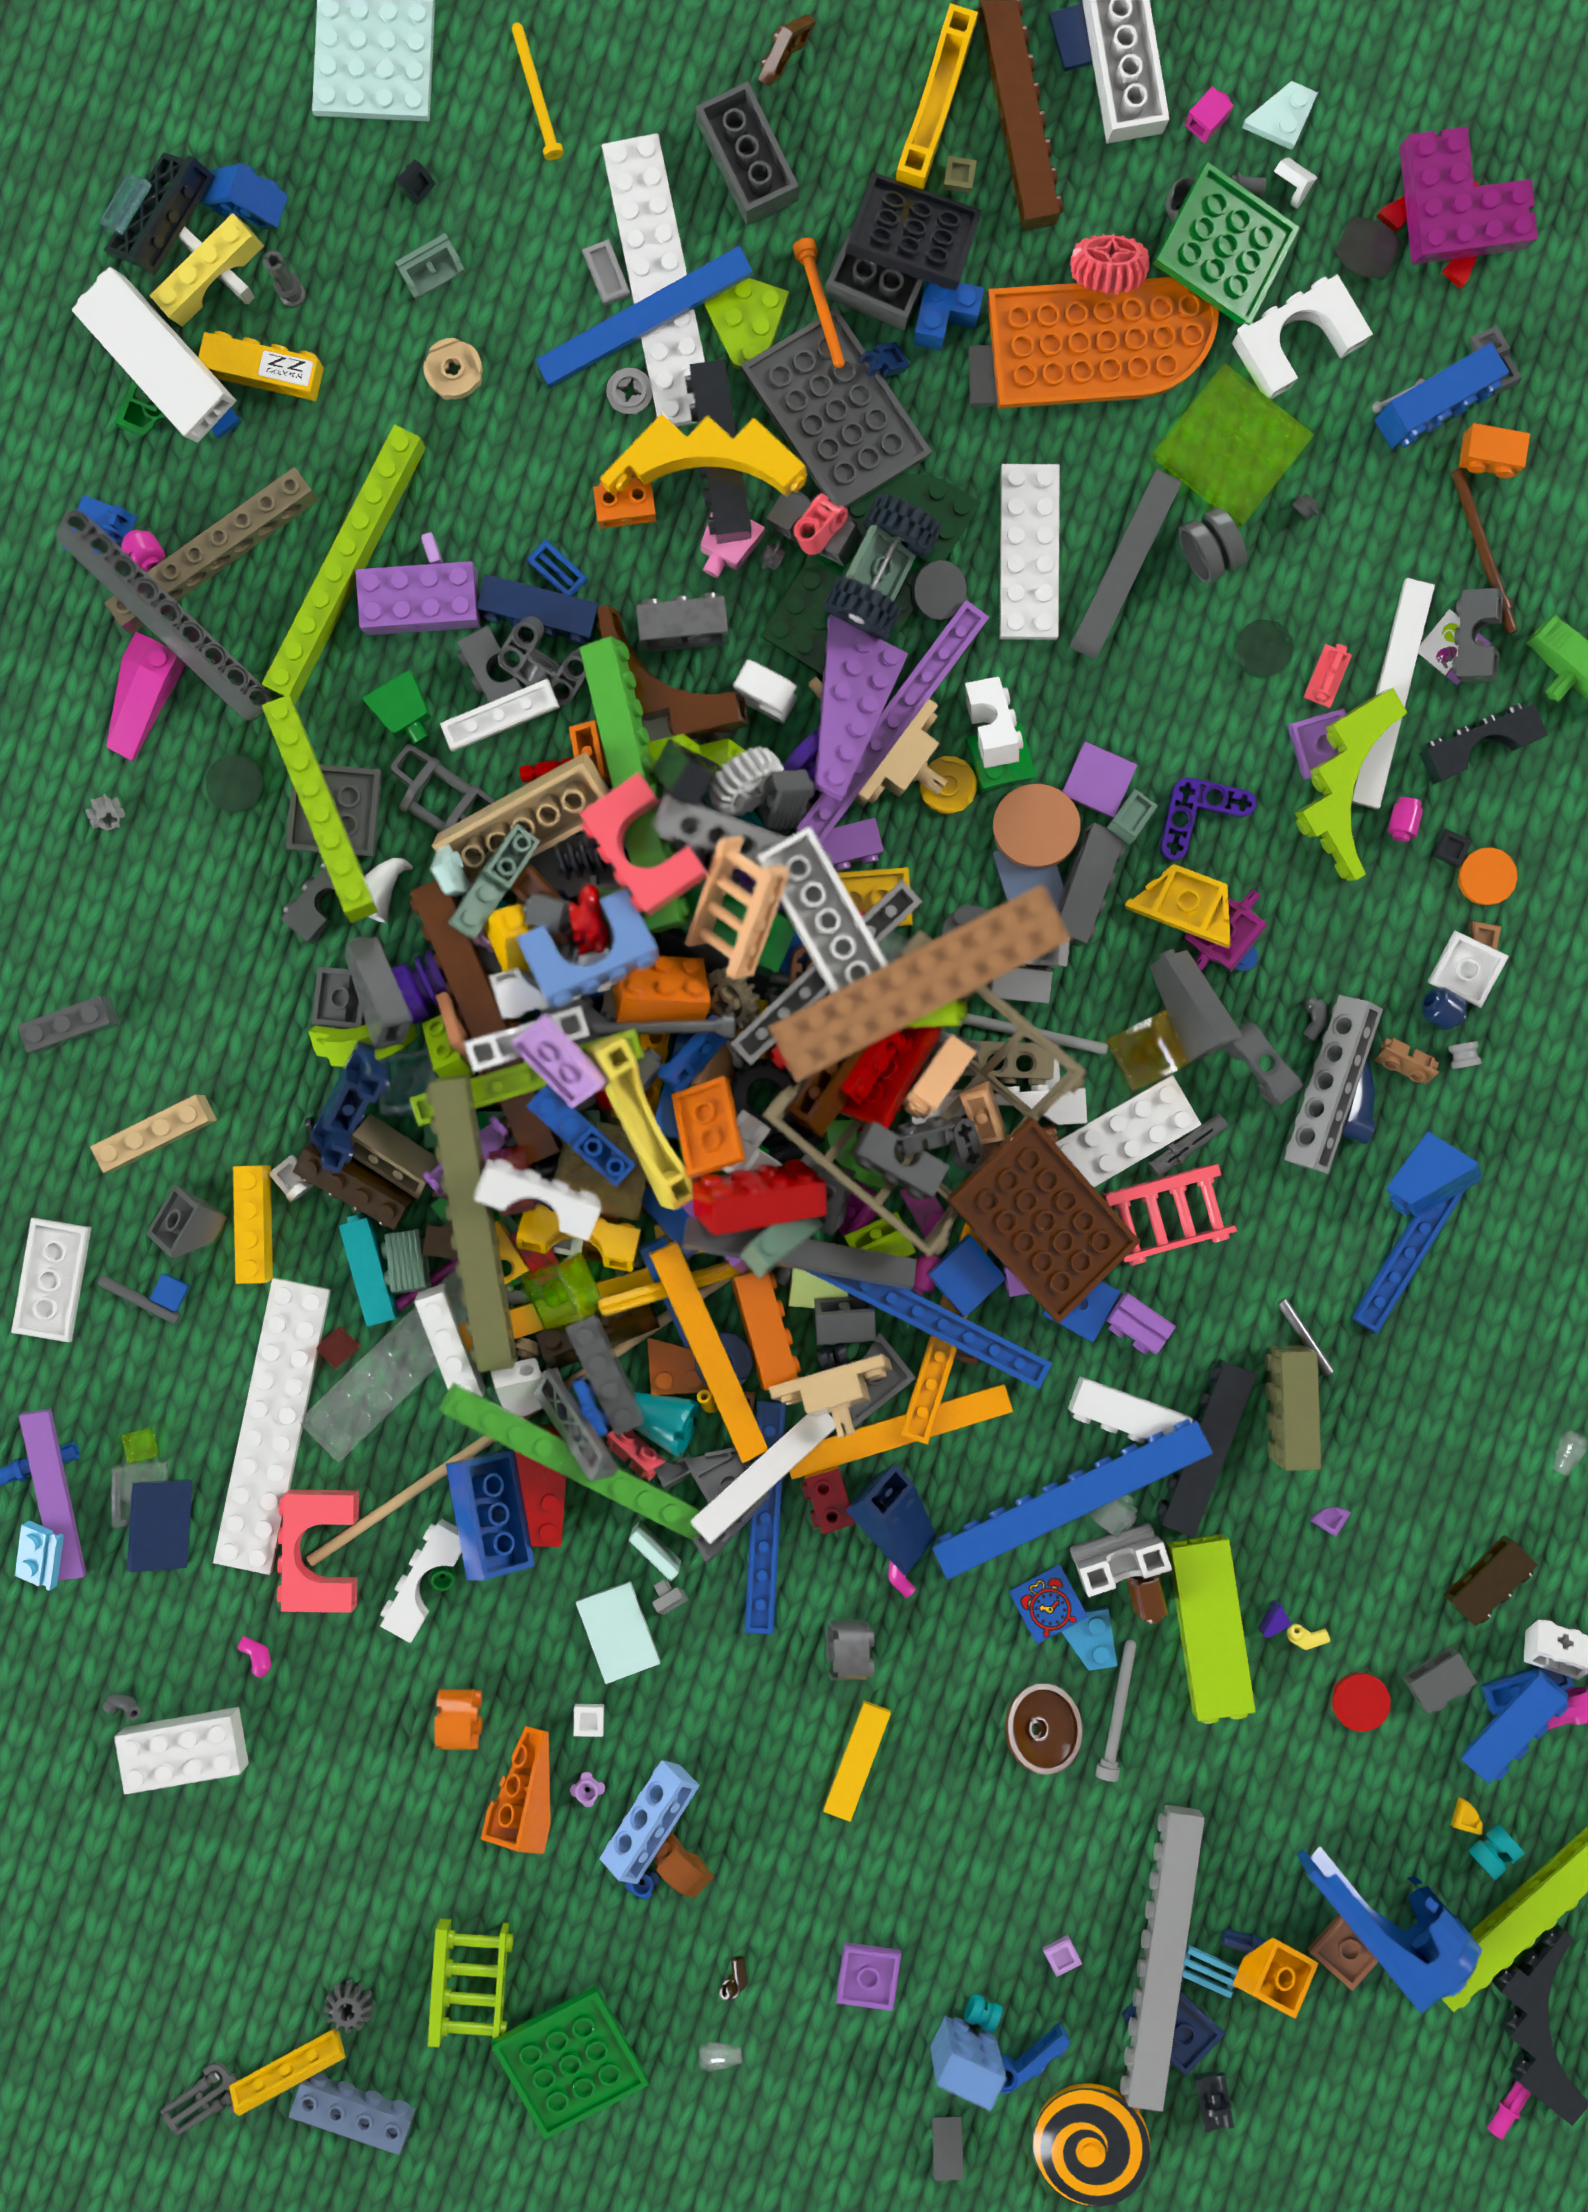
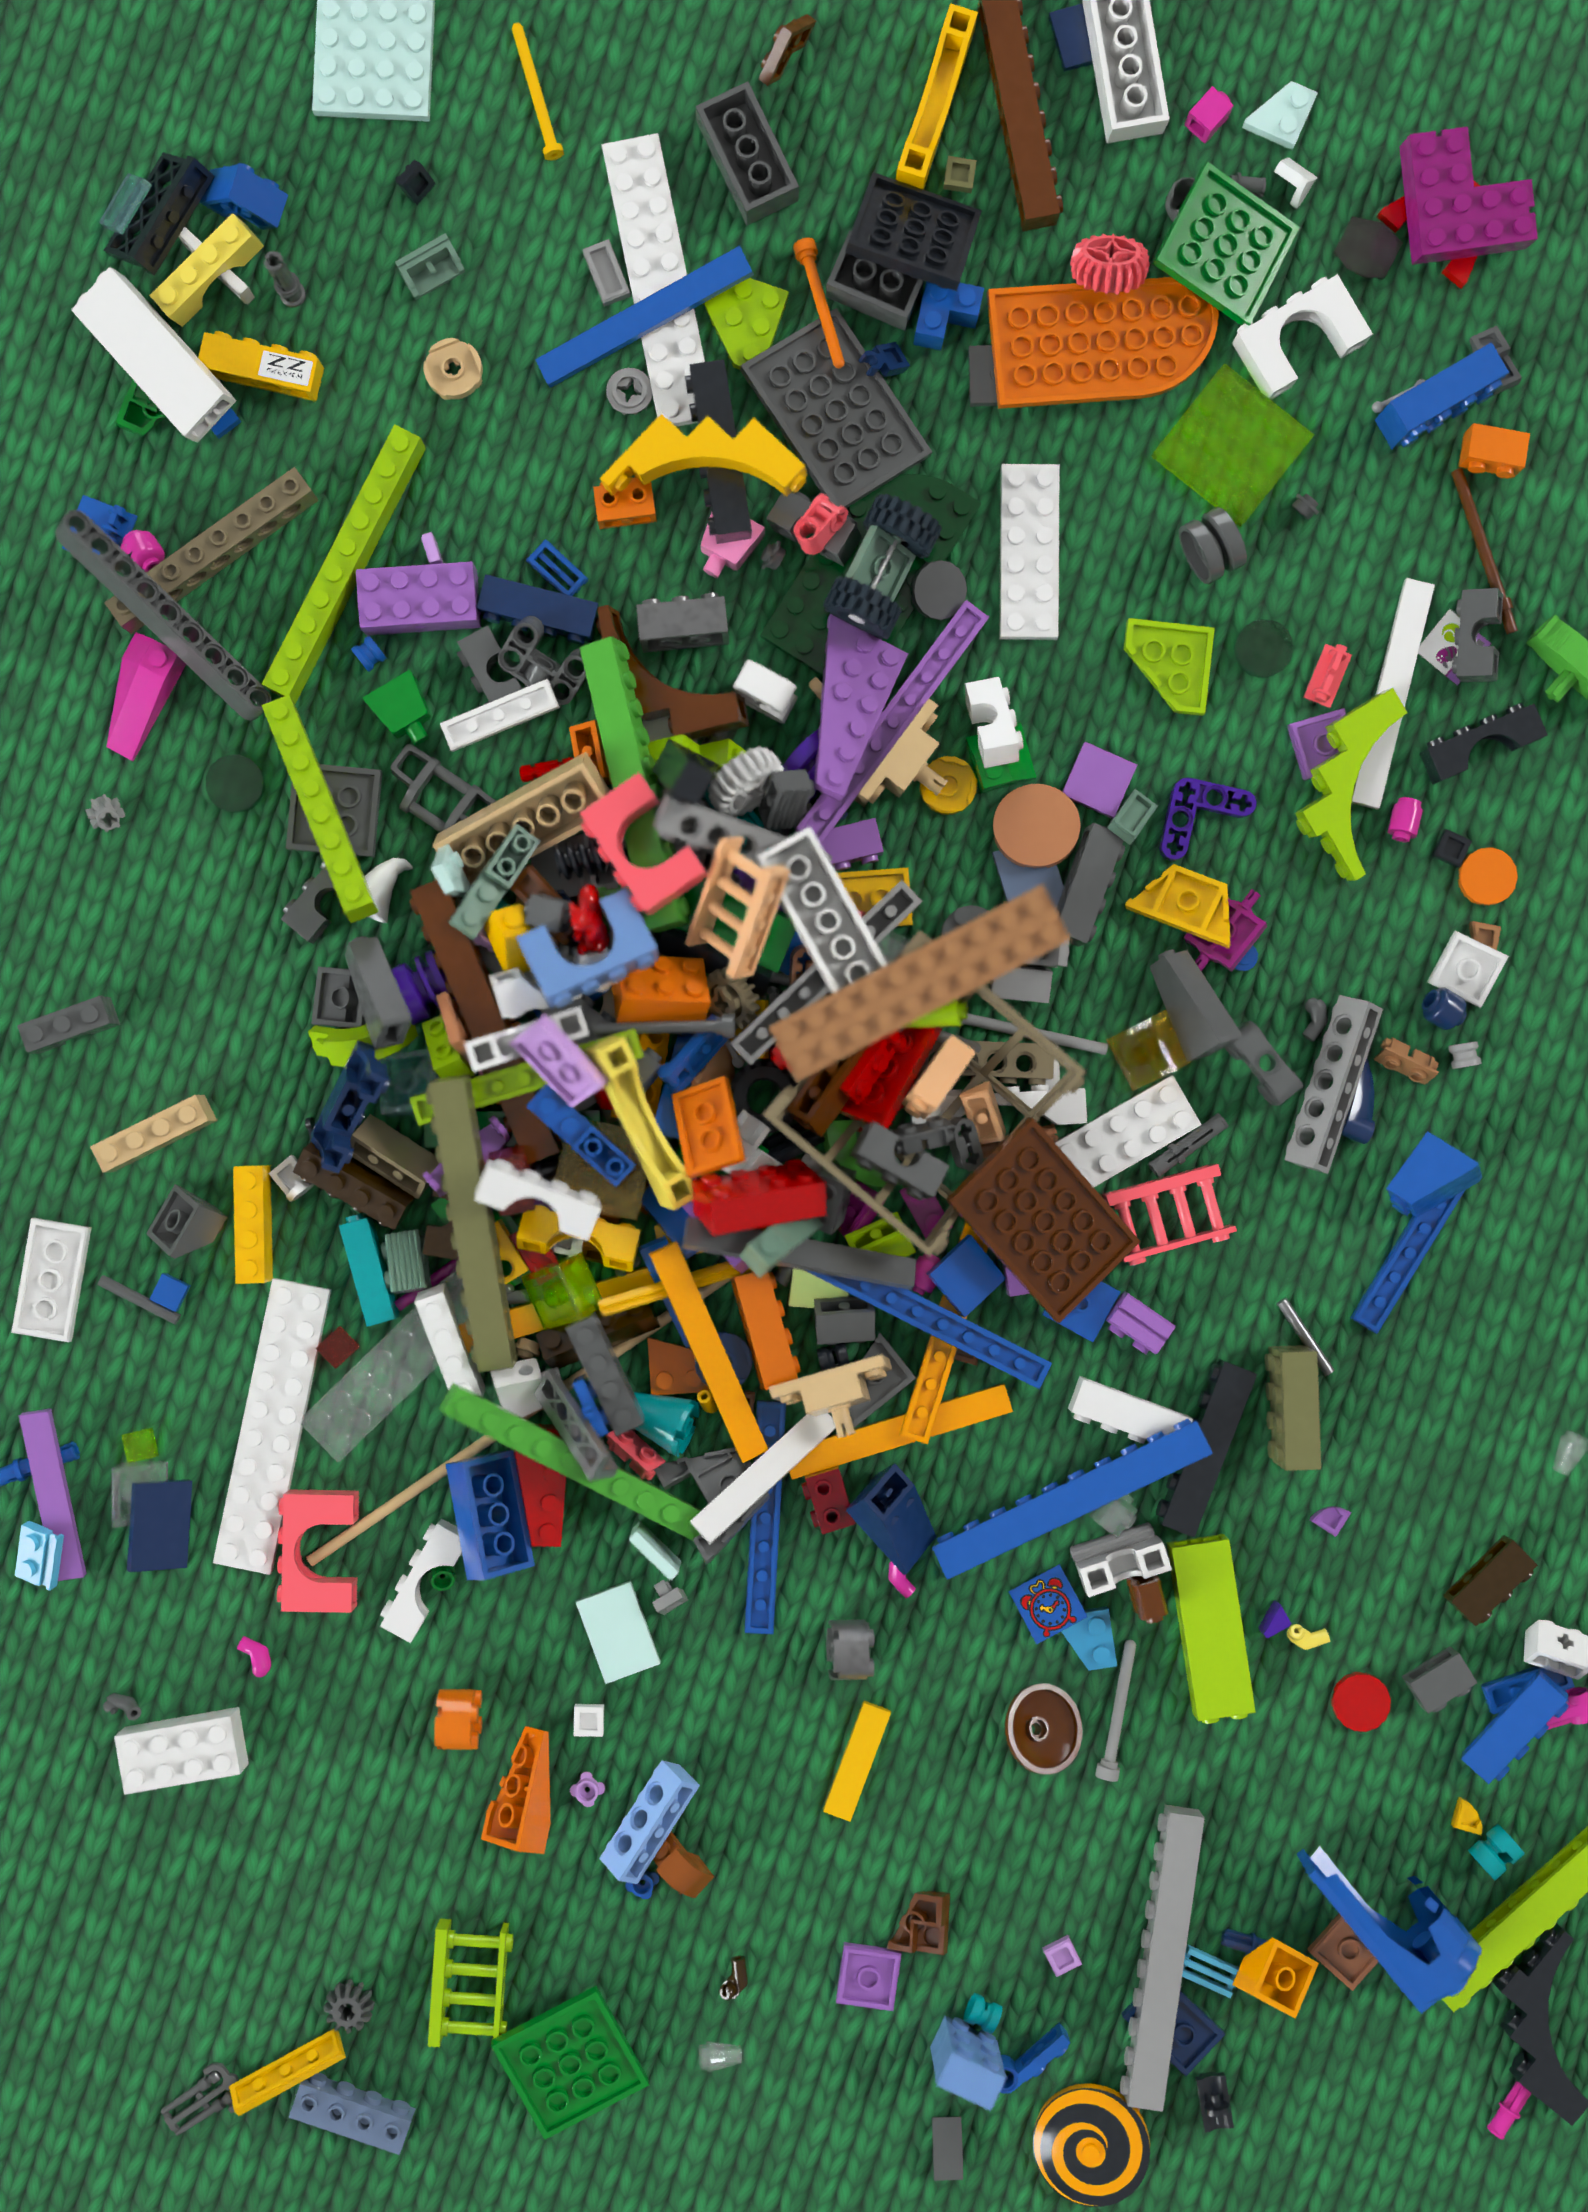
dark grey beam [1069,469,1182,660] -> none
none -> blue wheel [351,635,387,672]
none -> reddish brown slope [887,1891,950,1955]
none -> lime plate [1124,618,1215,716]

